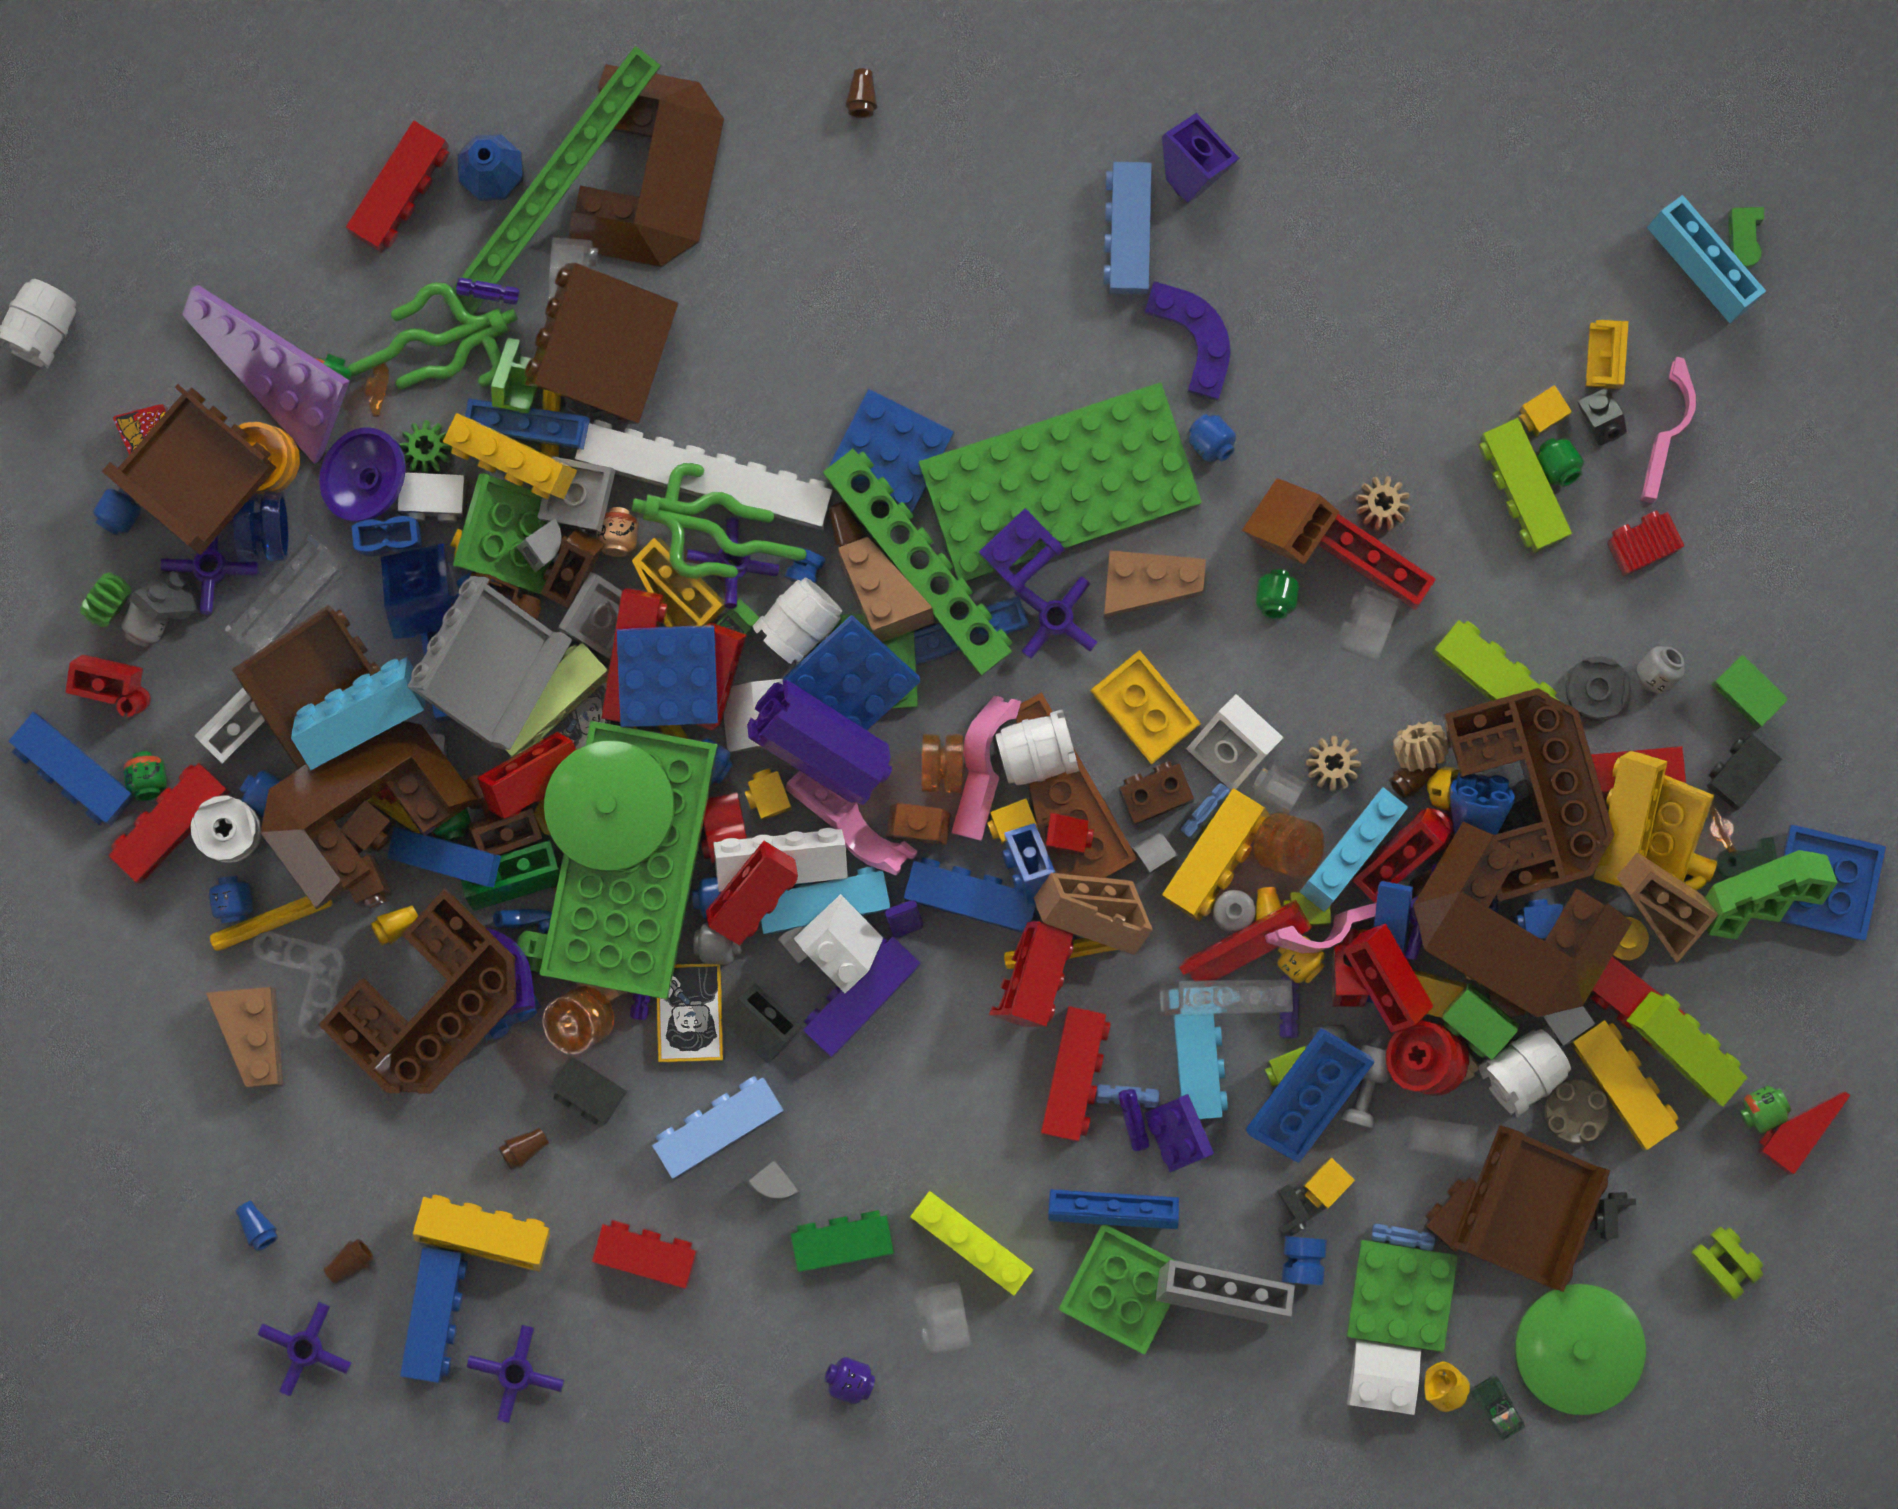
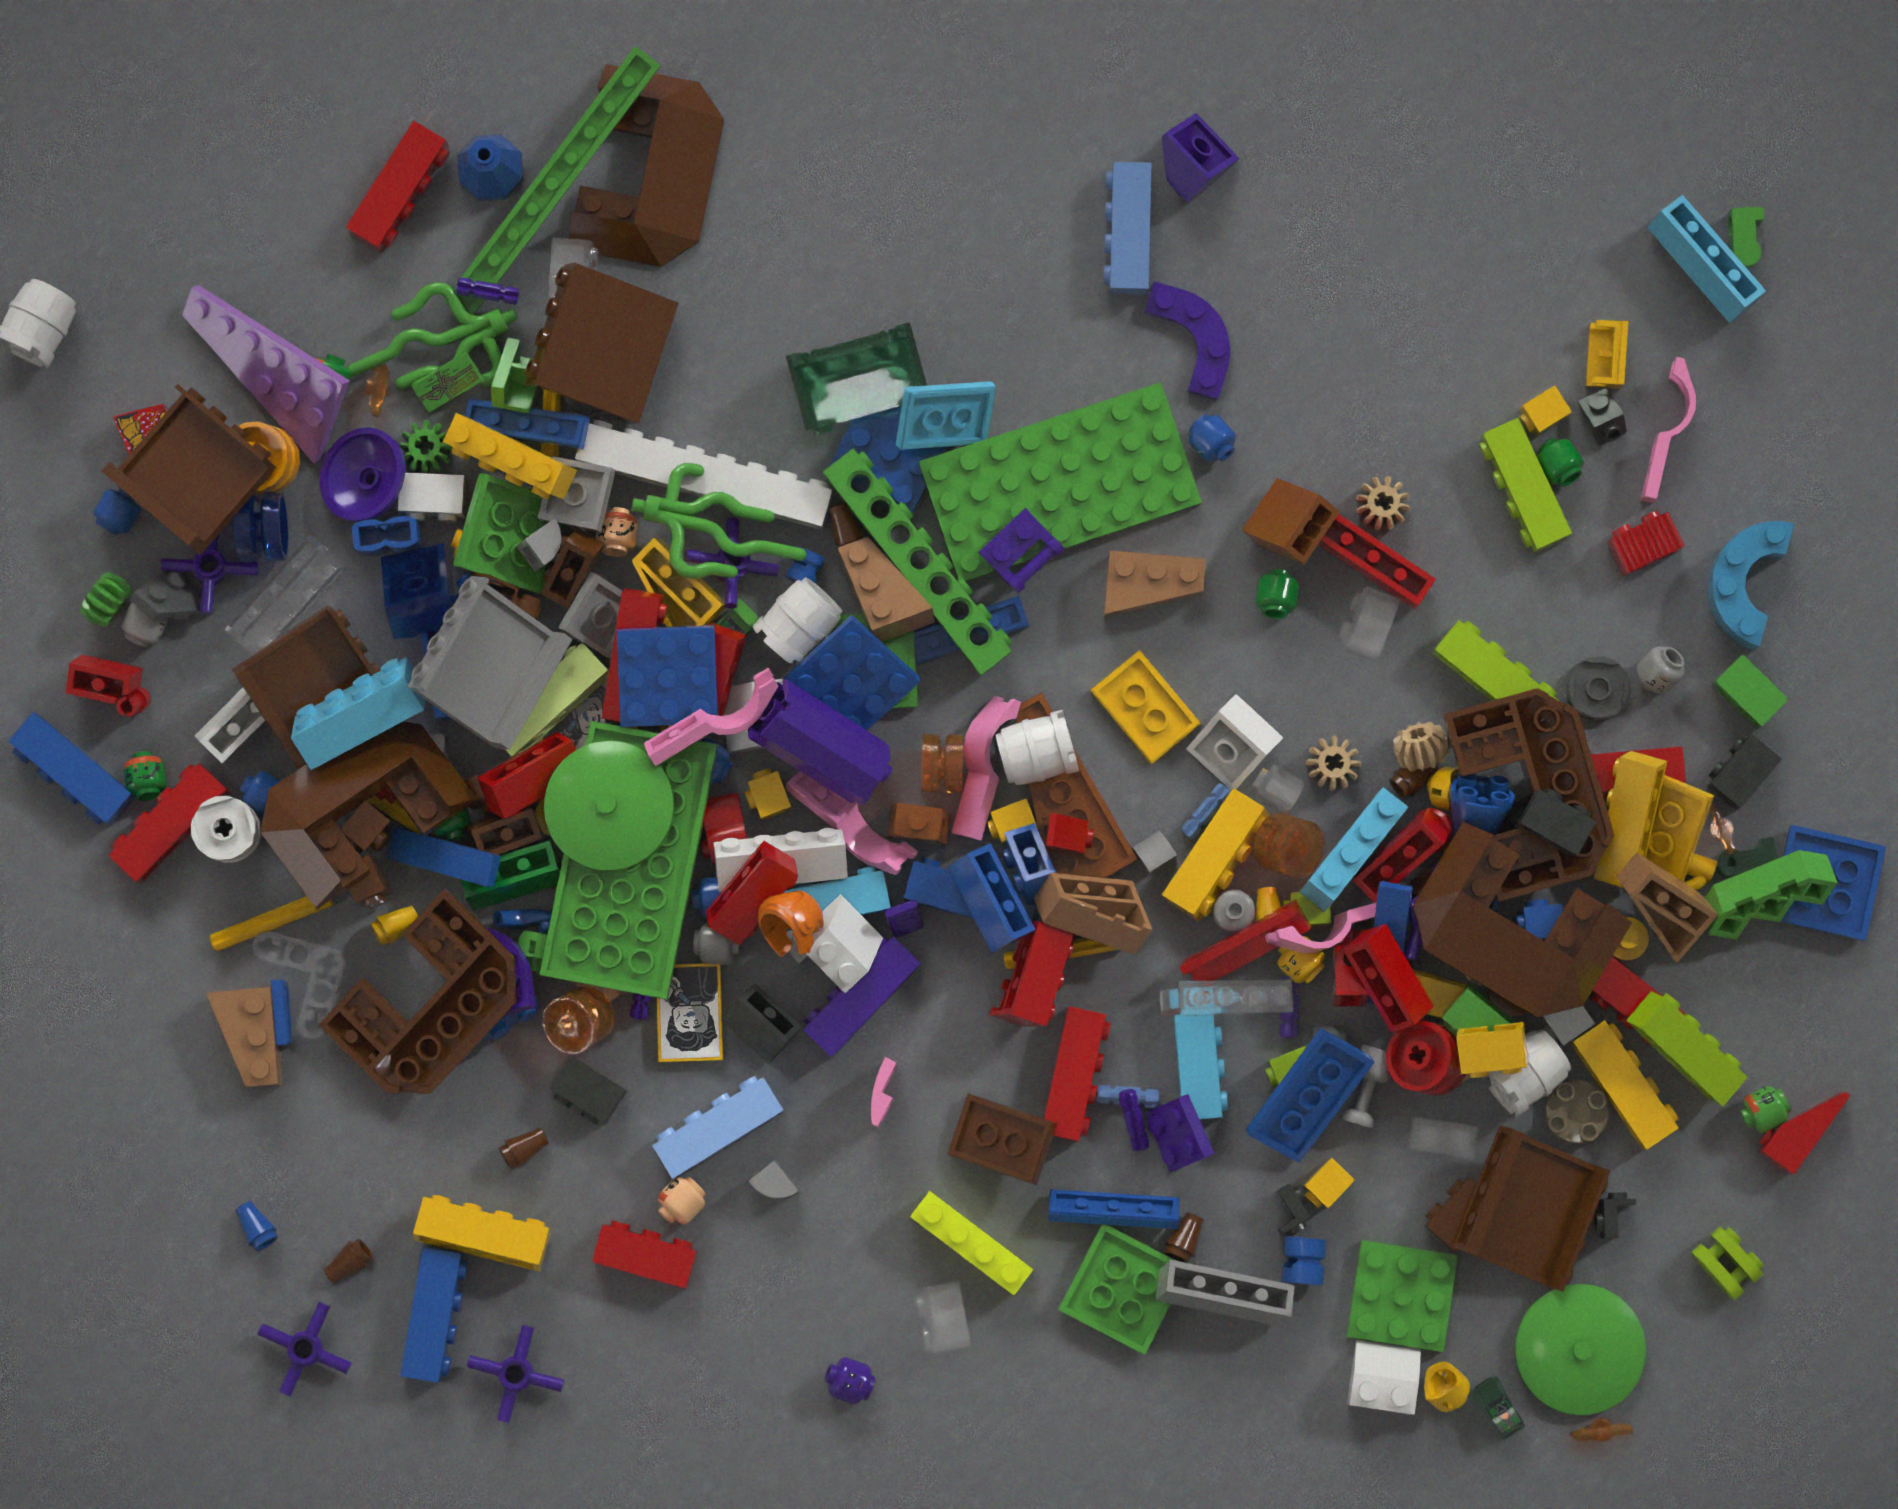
blue head [209,876,253,924] -> none
green brick [791,1210,894,1272] -> none
reddish brown cone [845,68,877,118] -> none
dark purple bar [1014,576,1098,659] -> none
reddish brown brick [1119,761,1194,826] -> none
medium blue axle [1371,1224,1436,1251] -> none
none -> blue tile [271,979,293,1046]
none -> bright green tile [412,352,484,412]
none -> bright pink piece [644,667,778,766]
none -> light nougat head [658,1176,706,1225]
none -> orange helmet [758,890,824,957]
none -> clear green windscreen [786,322,927,436]
none -> bright pink slope [871,1057,898,1128]
none -> medium azure tile [896,381,996,450]
none -> blue brick [947,843,1035,953]
none -> reddish brown tile [947,1093,1057,1185]
none -> reddish brown cone [1165,1212,1204,1263]
none -> yellow piece [1456,1022,1528,1078]
none -> pearl dark grey brick [1517,788,1597,857]
none -> clear orange piece [1570,1418,1633,1442]
none -> dark azure brick [1707,521,1794,651]

